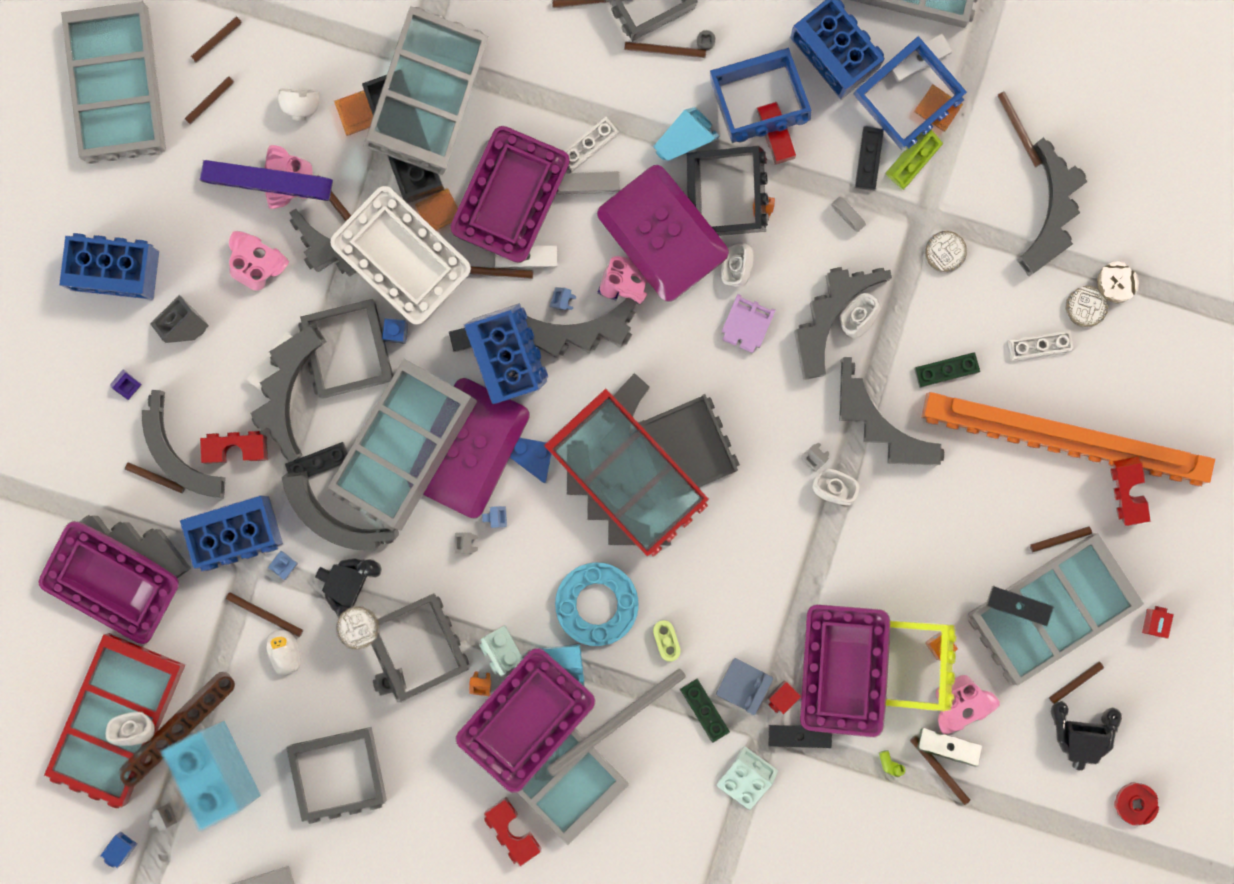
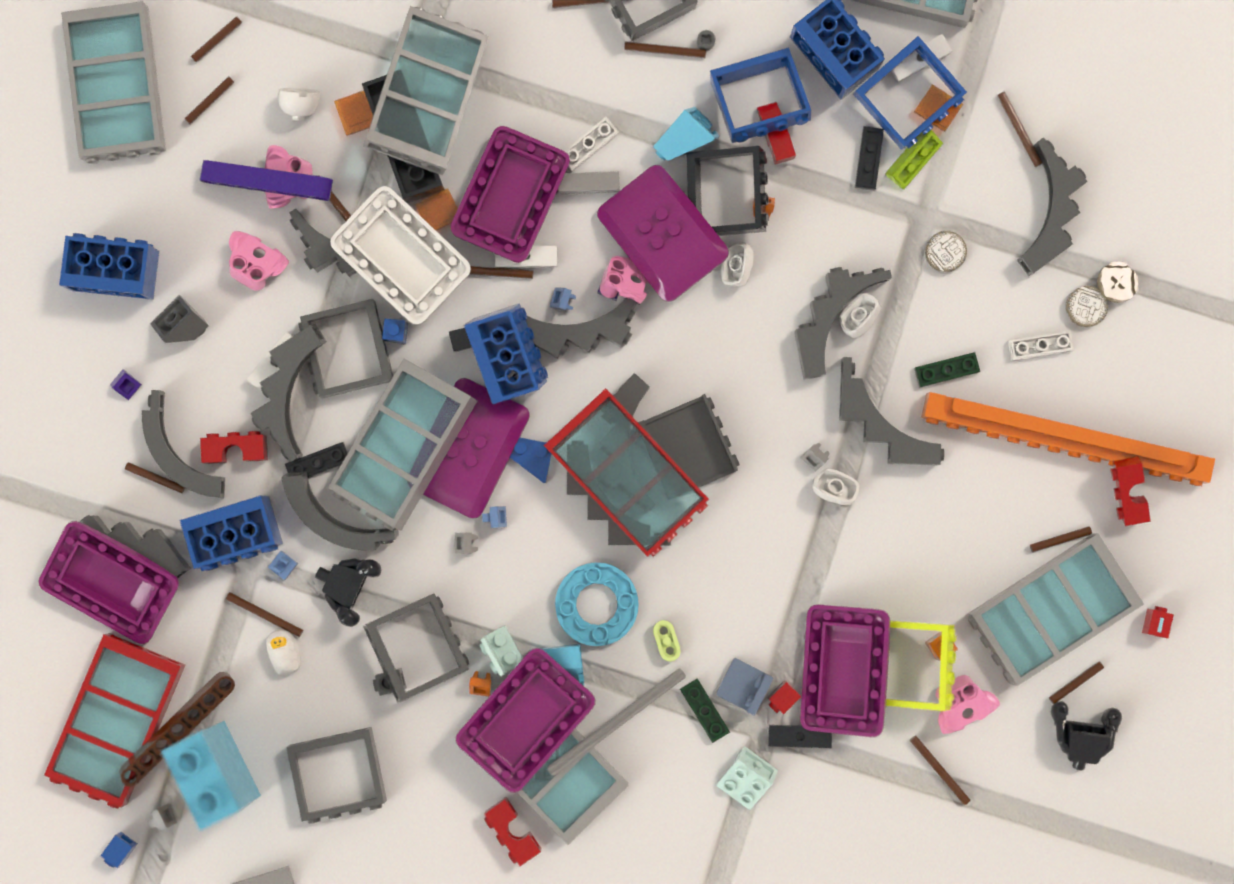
white piece [106,712,155,746] -> none
tile [336,606,379,650] -> none
lavender plate [722,294,776,353] -> none
light grey beam [832,197,866,232] -> none
lime arm [879,750,906,777] -> none
tile [917,728,982,767] -> none
black tile [986,586,1054,626] -> none
red plate [1114,782,1159,826] -> none

